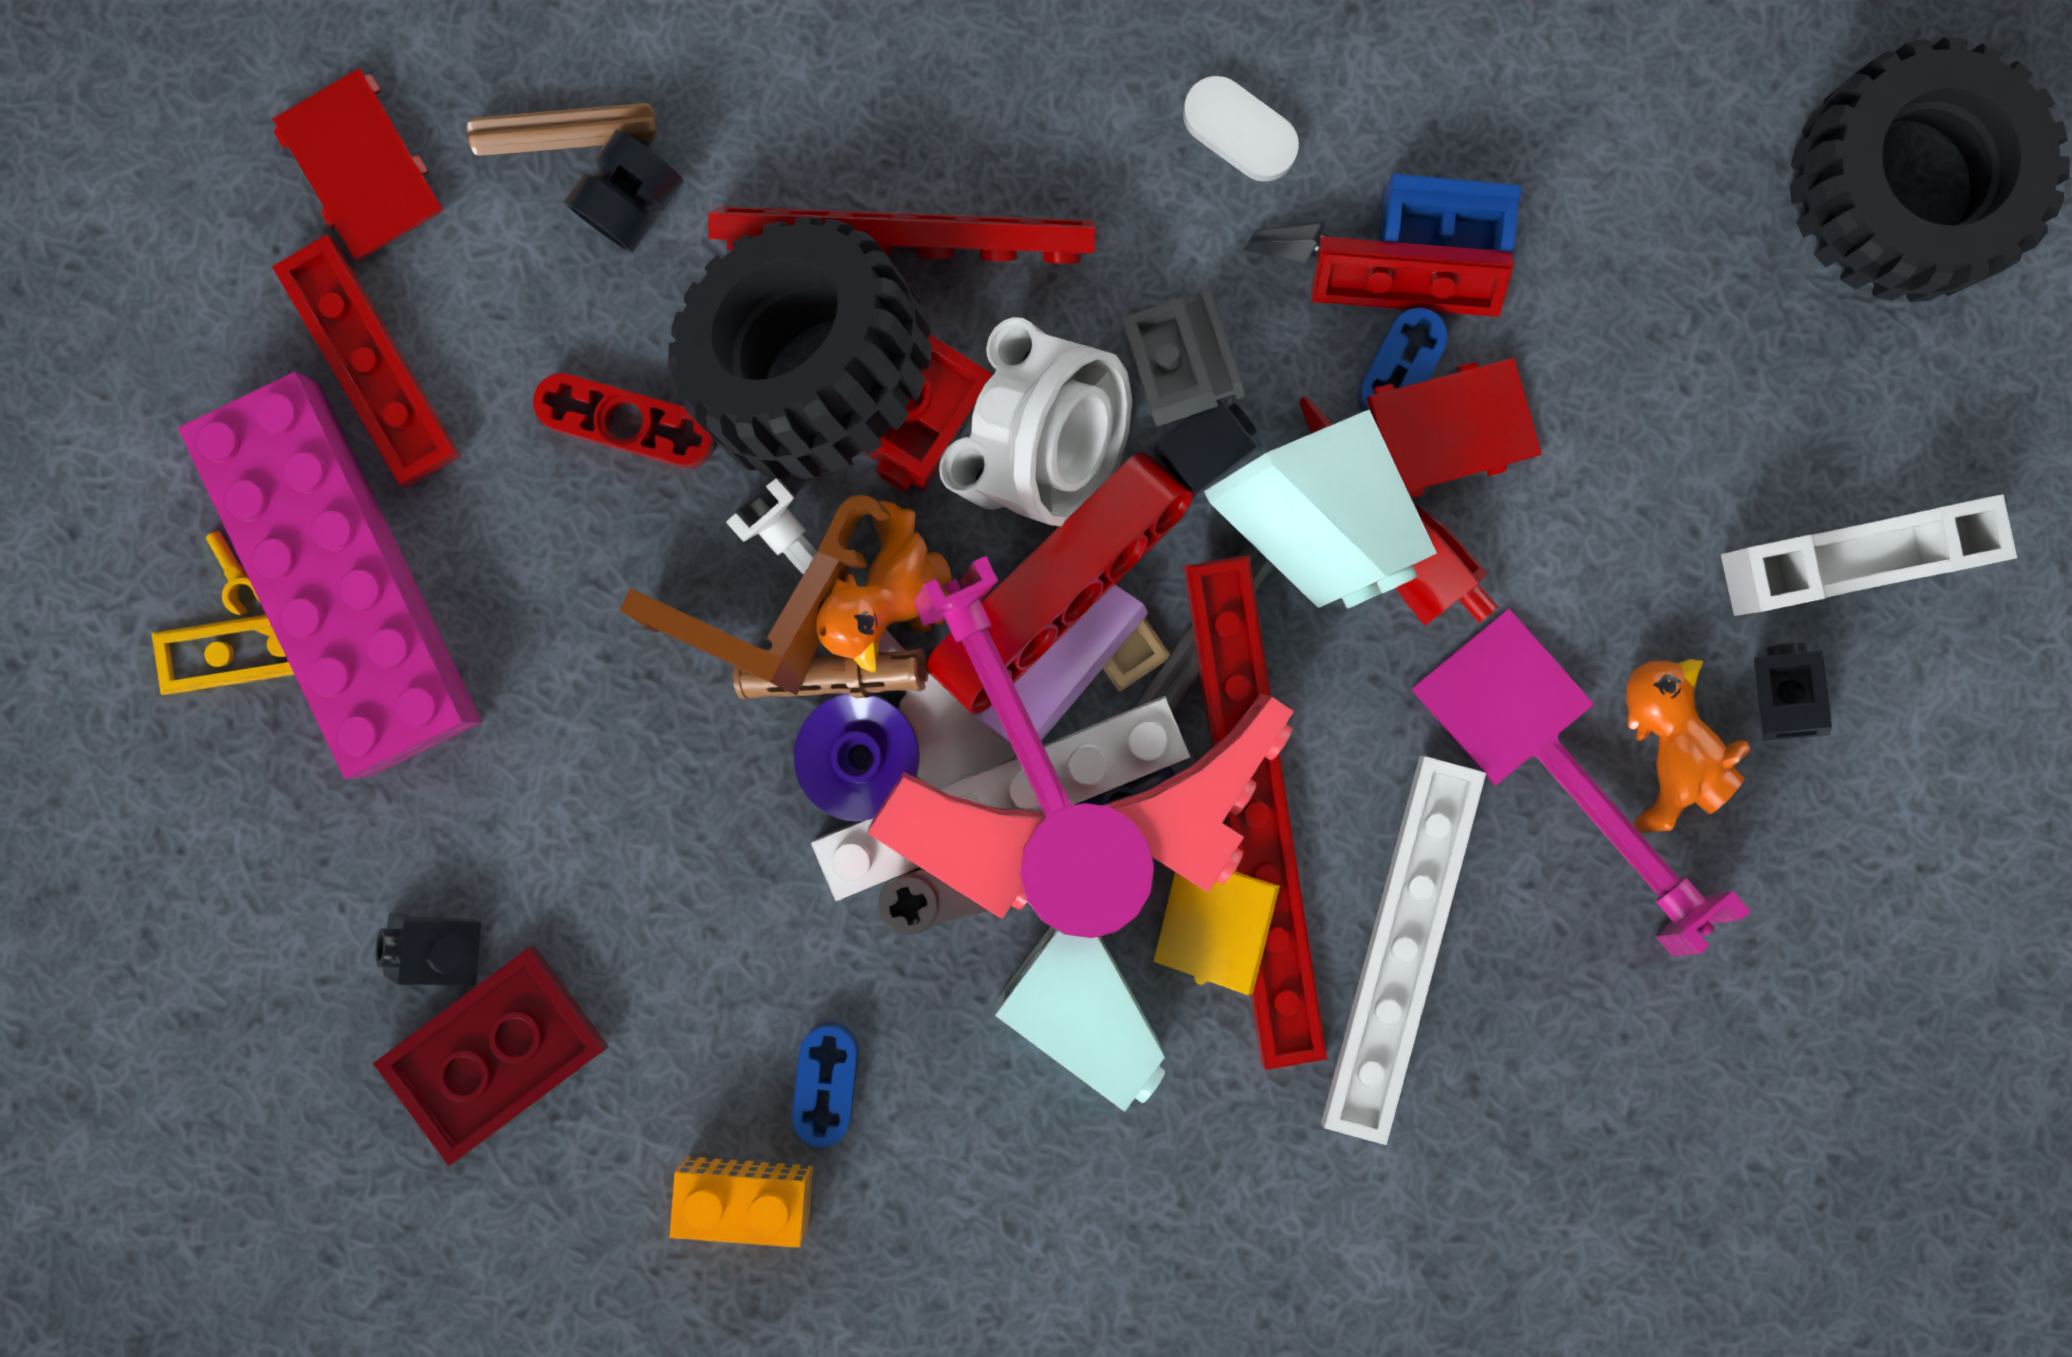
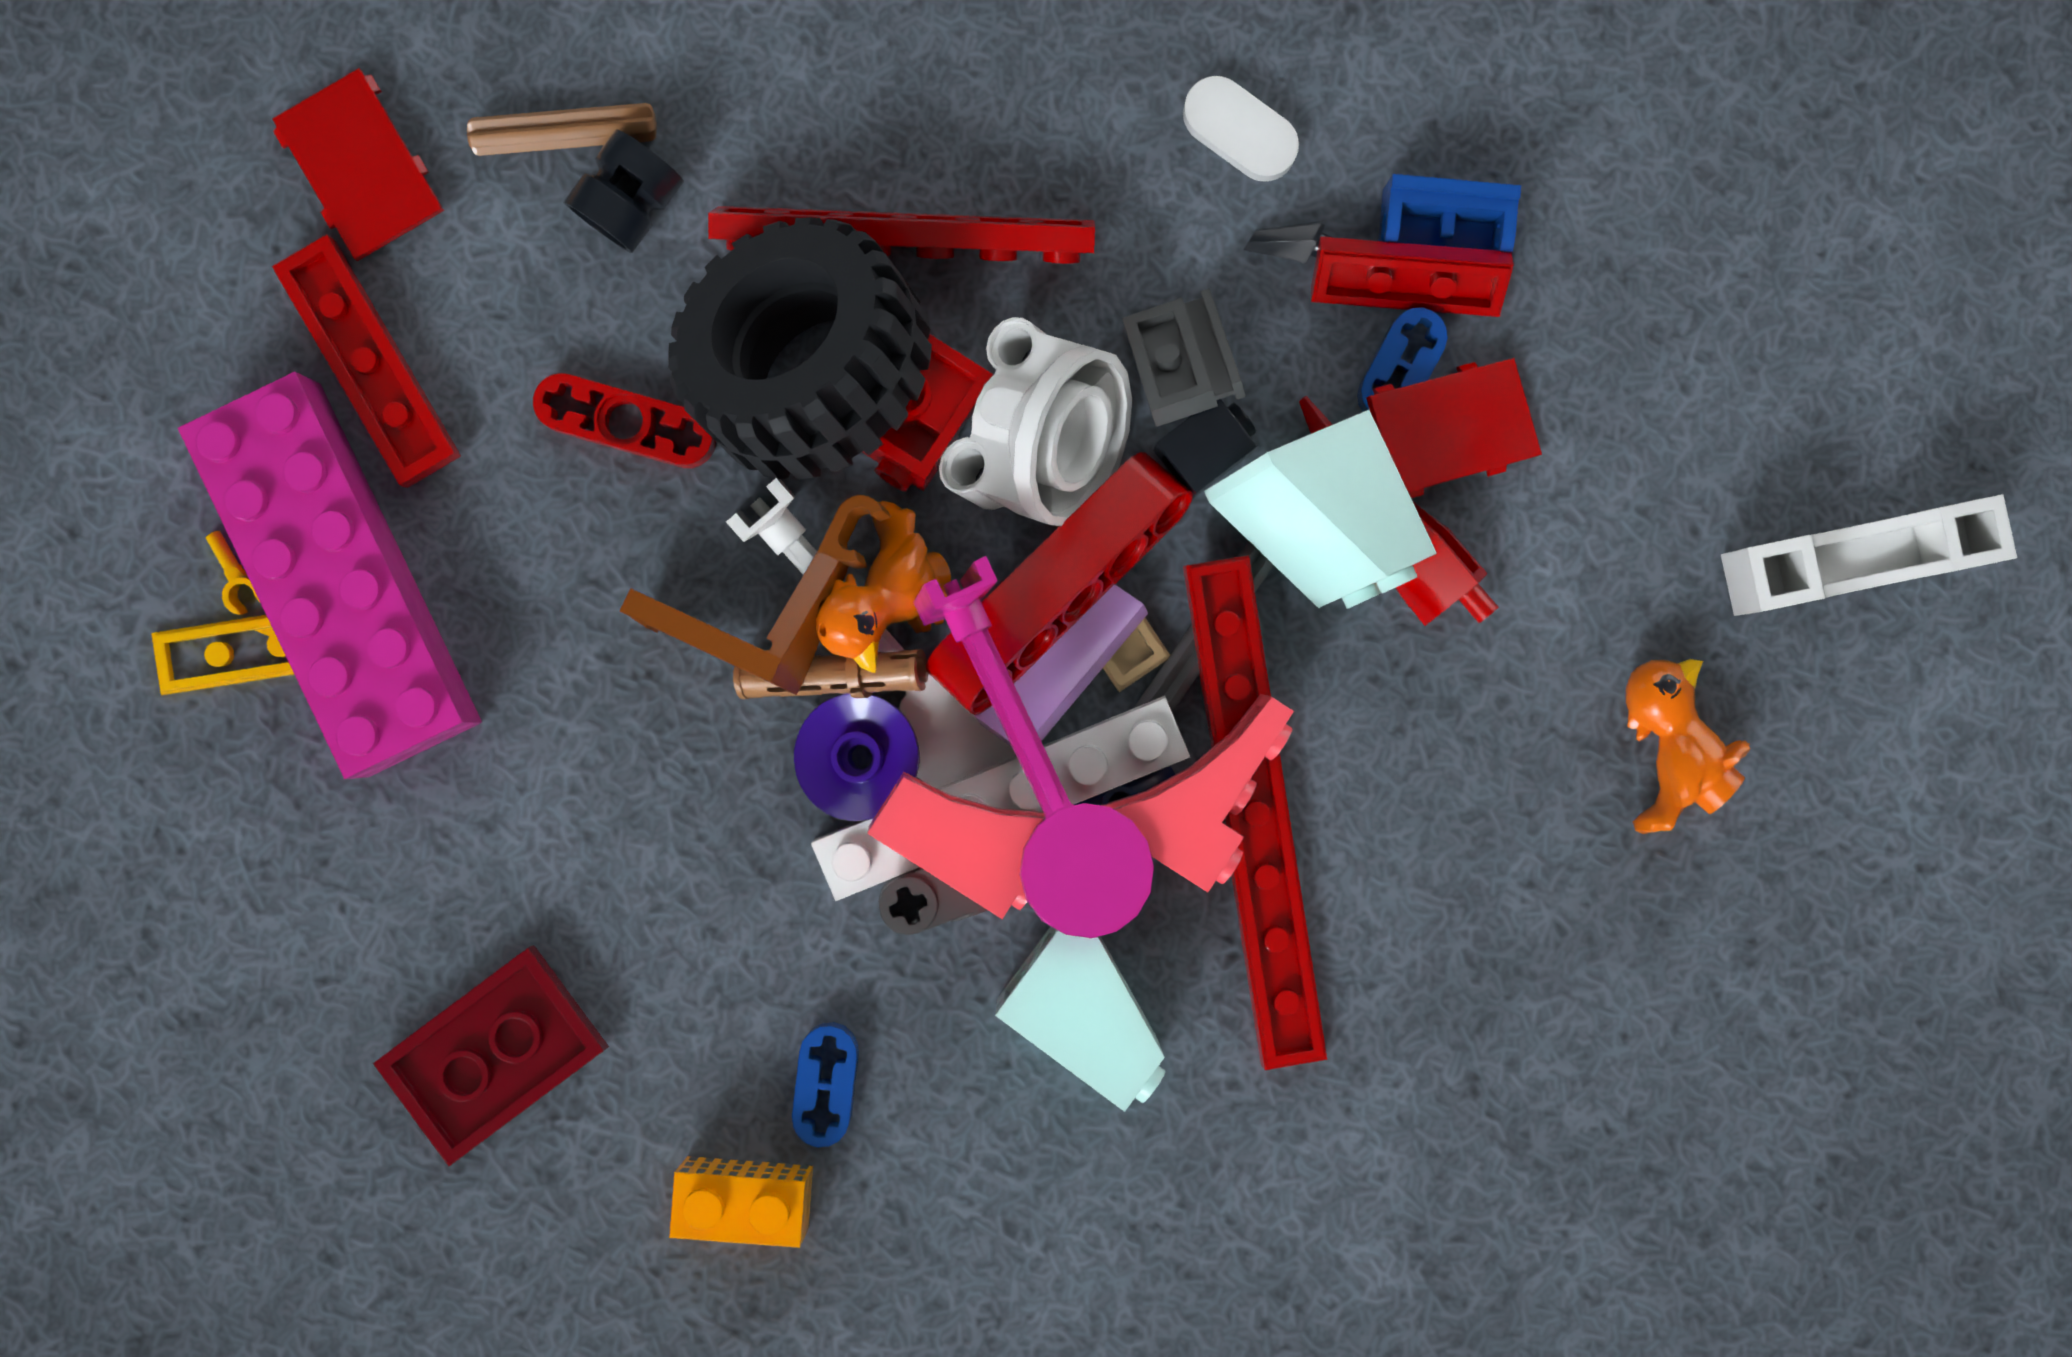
black bracket [375,913,481,985] -> none
yellow piece [1153,868,1280,996] -> none
white plate [1321,756,1486,1145] -> none
dark pink piece [1411,609,1751,956] -> none
black brick [1754,643,1832,741] -> none
black tyre [1789,37,2070,302] -> none

